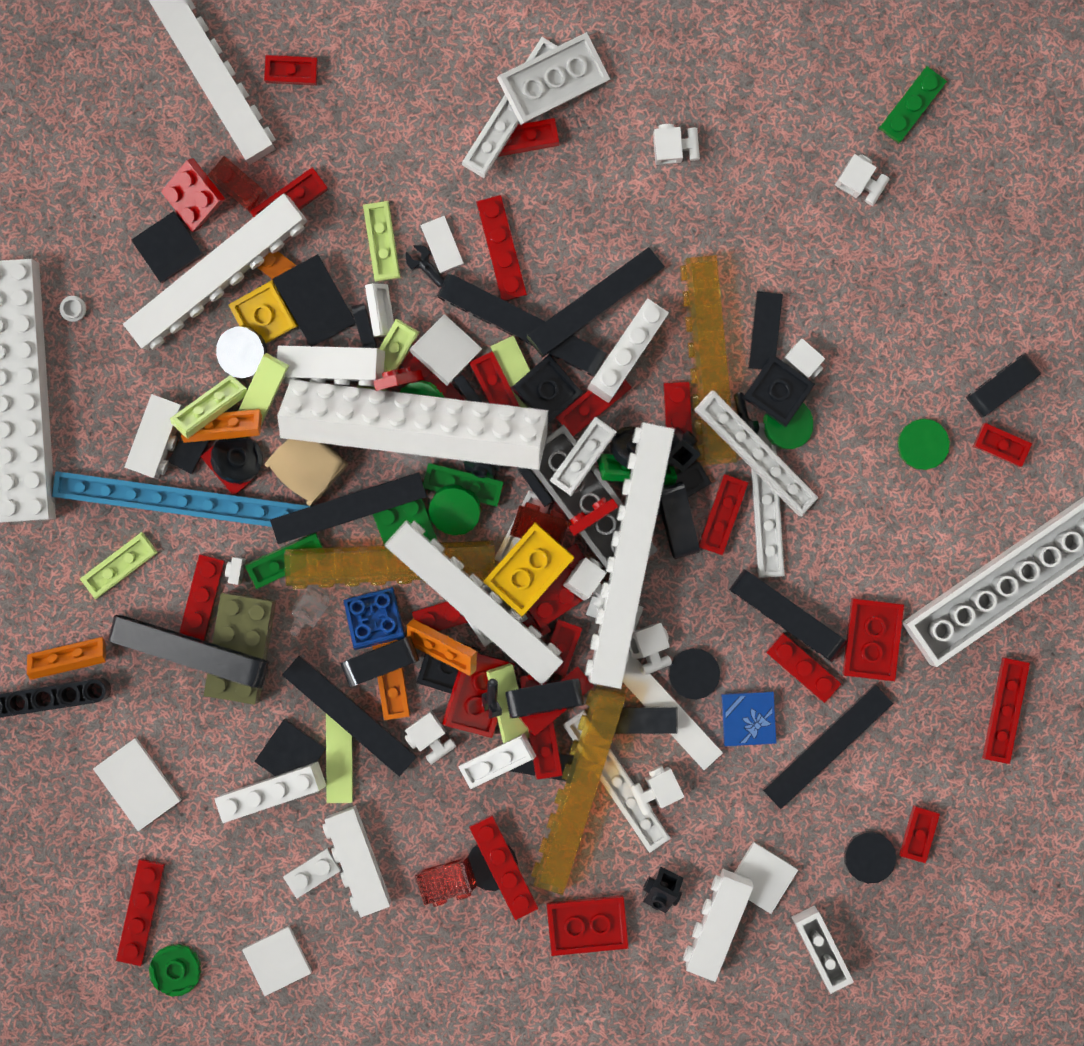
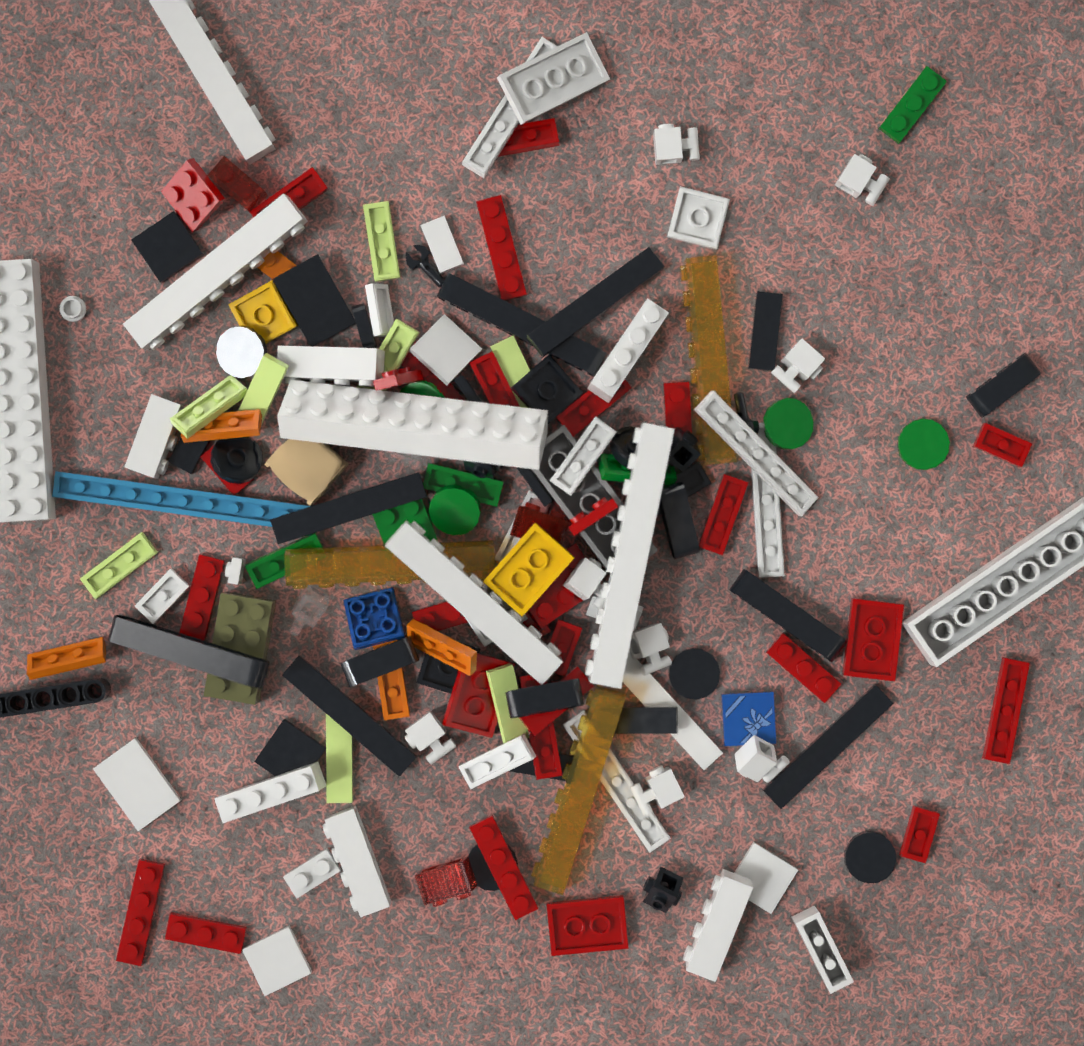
green tile [149,944,201,997] -> none
red plate [264,55,318,86] -> none
black bar [482,678,502,719] -> none
black tile [743,355,815,427] -> none
none -> white plate [135,569,191,624]
none -> red plate [165,912,247,954]
none -> white tile [667,186,730,250]
none -> white brick [734,735,790,783]

